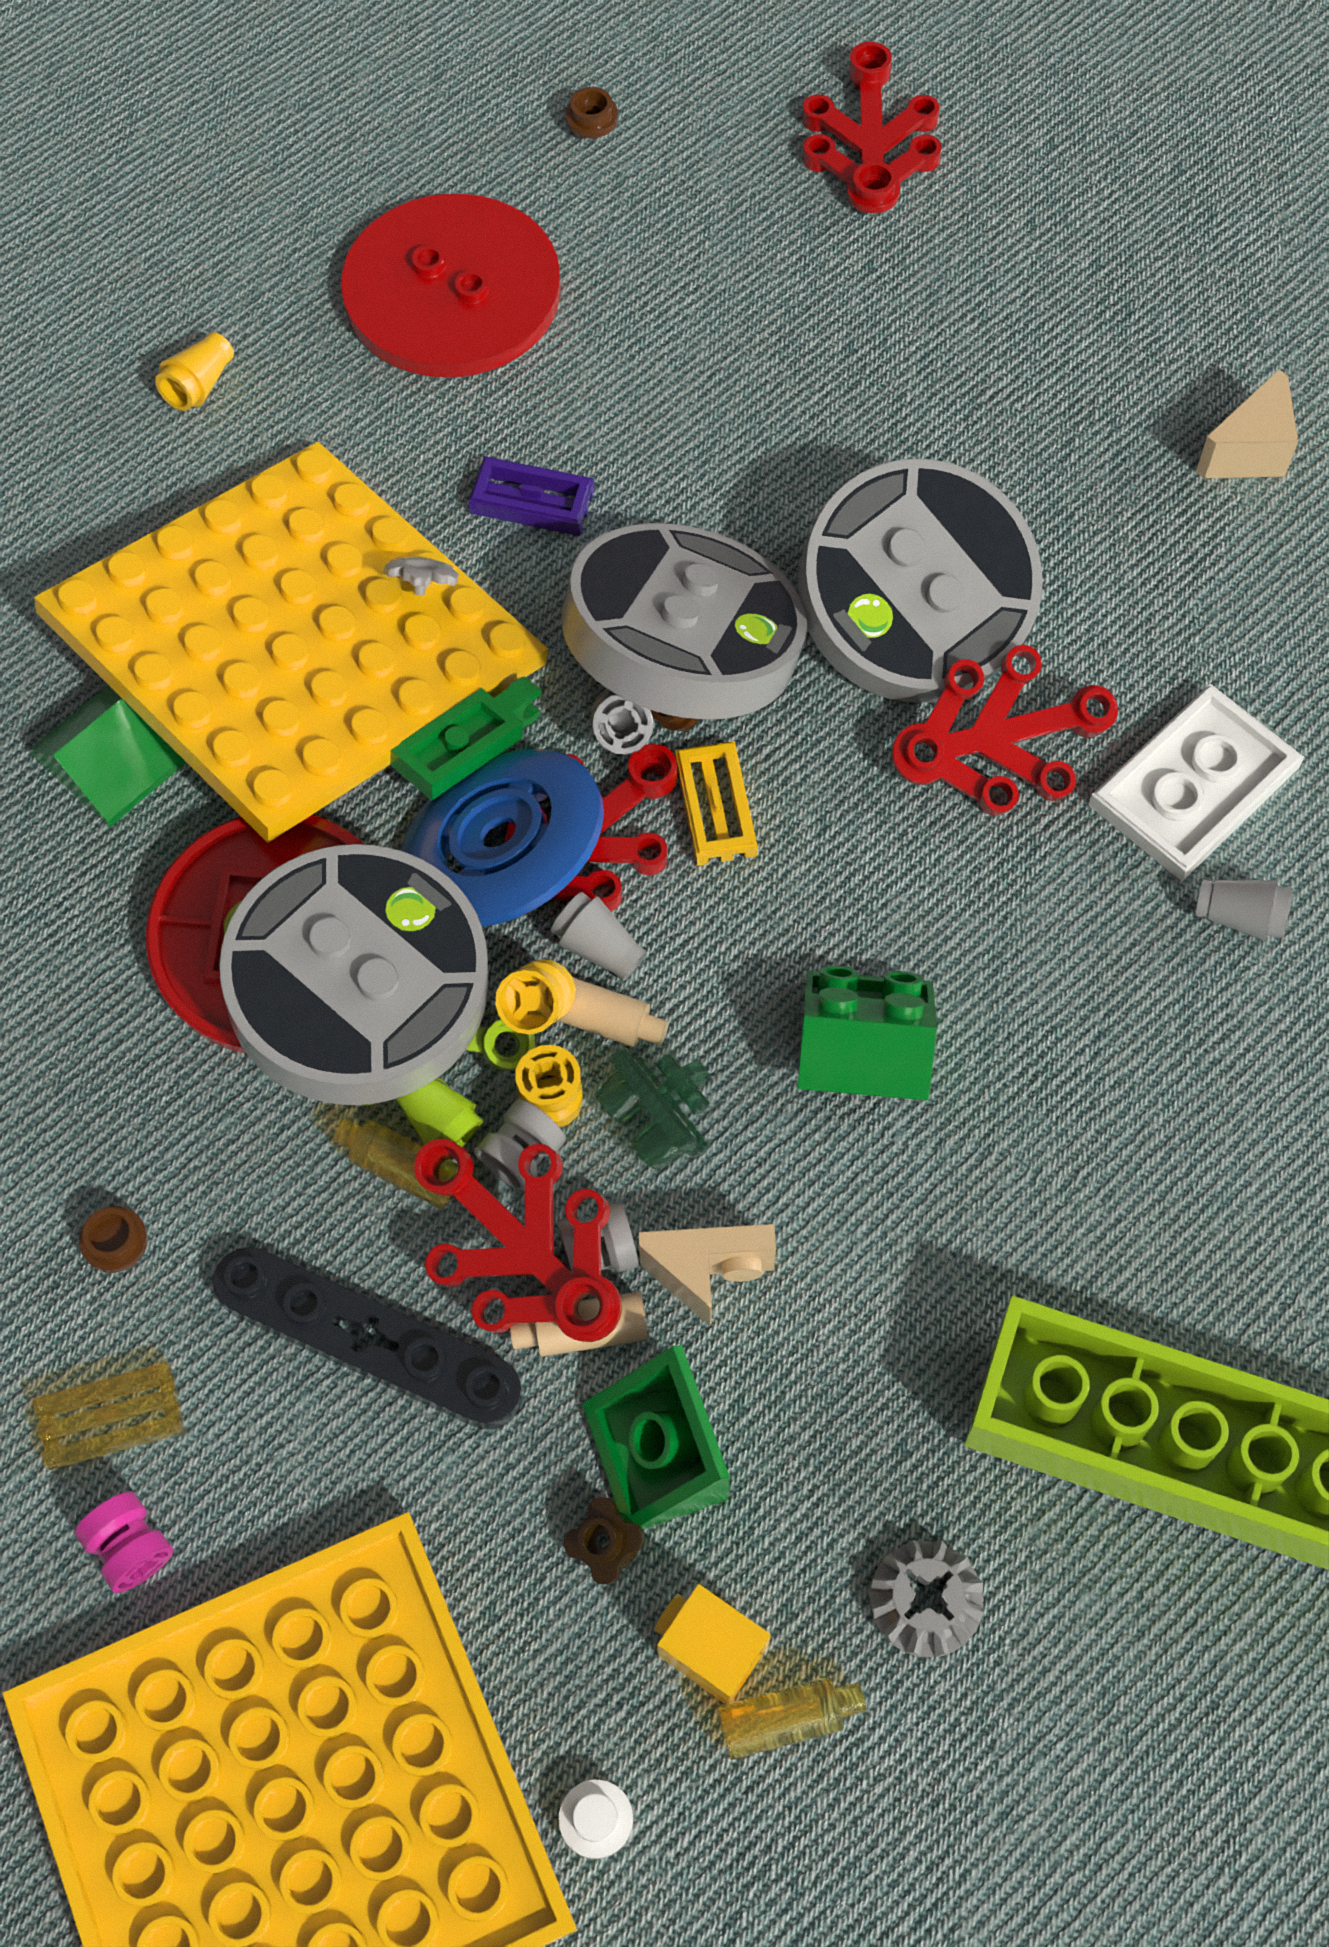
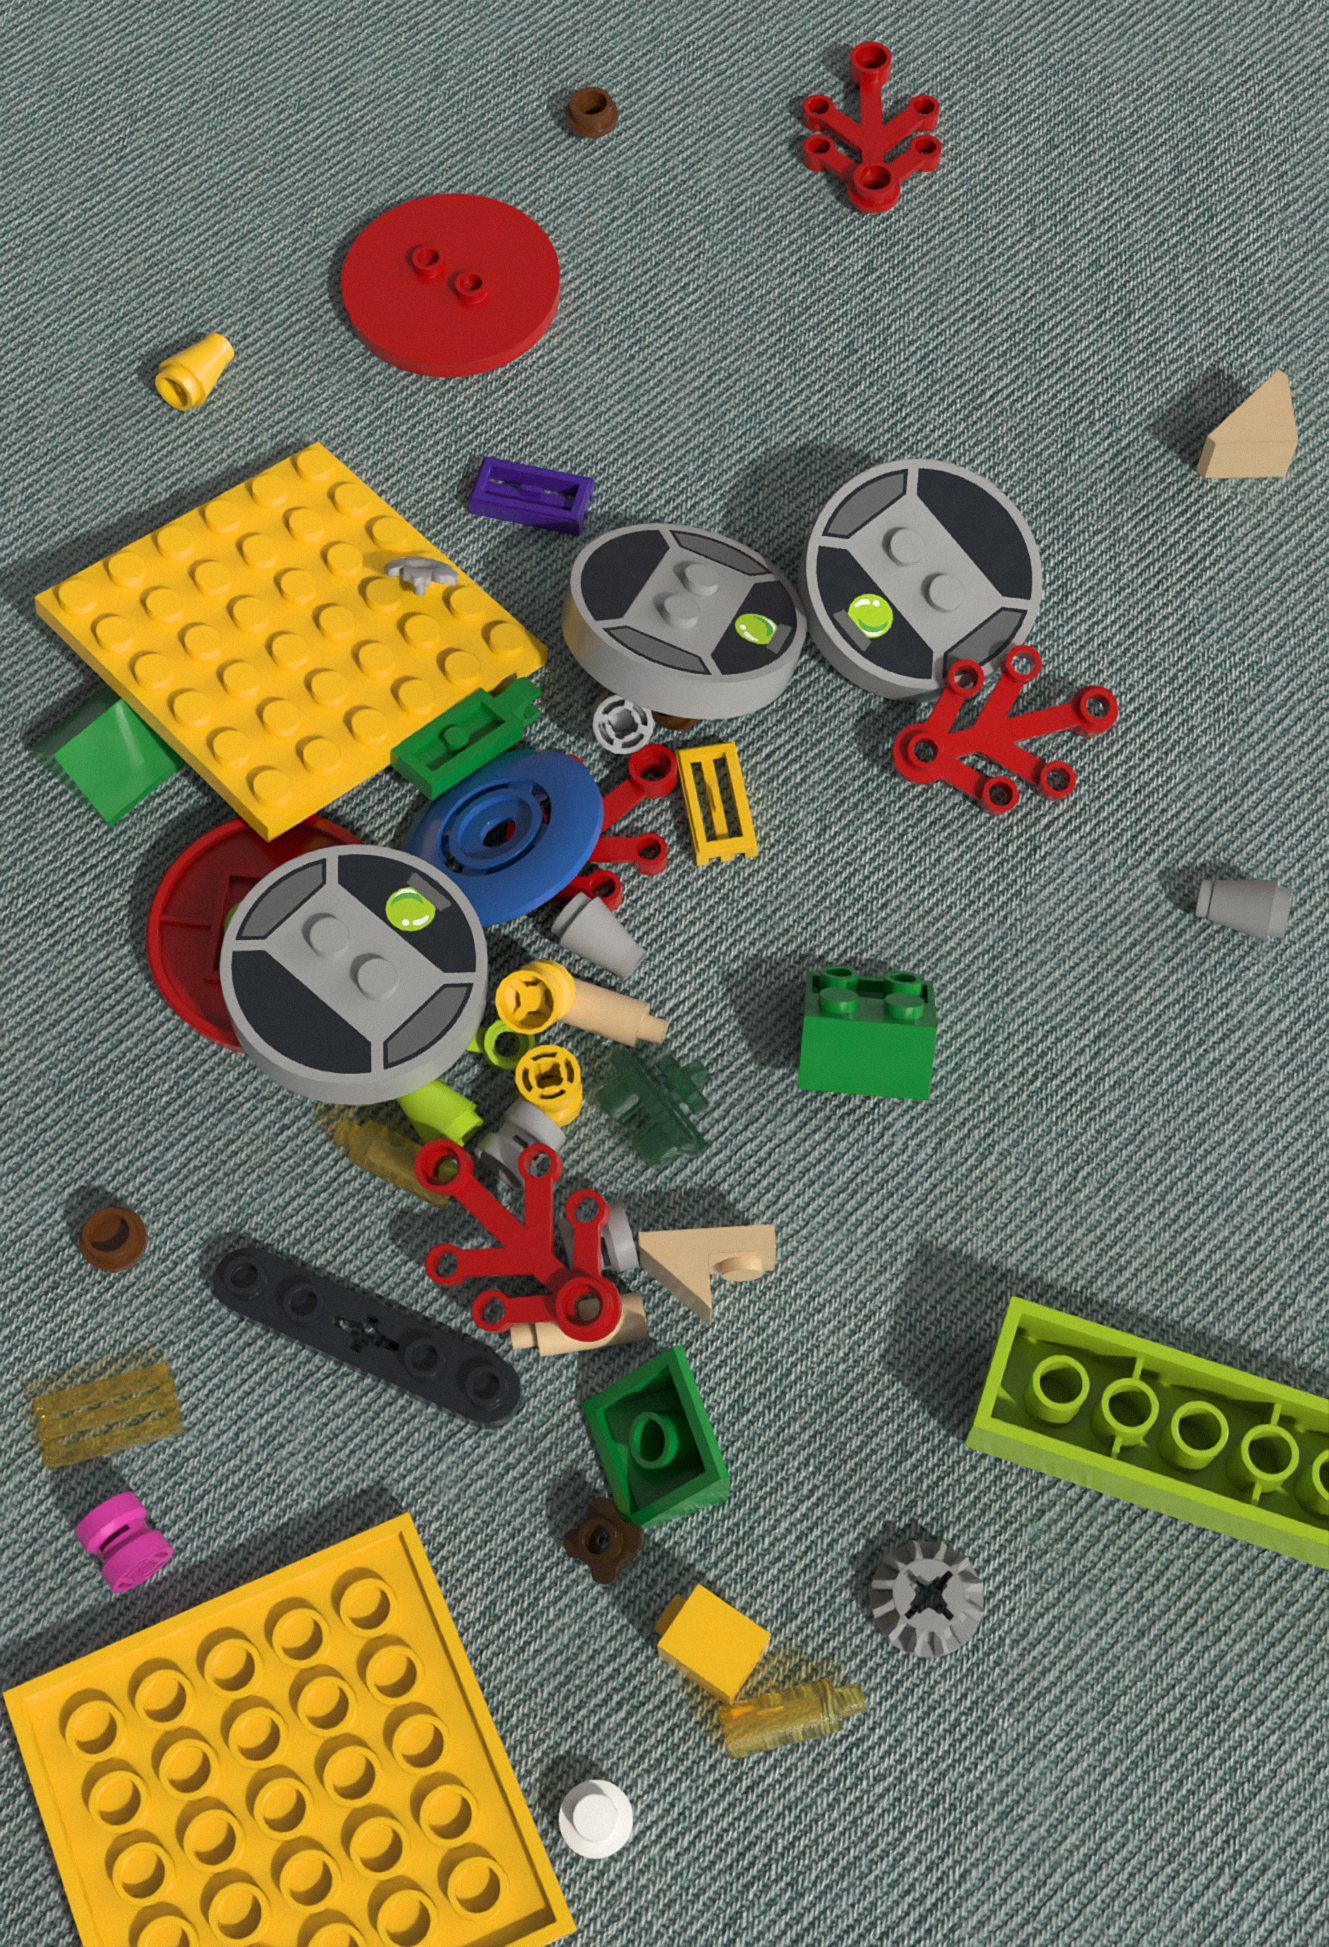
white tile [1088,684,1304,882] -> none

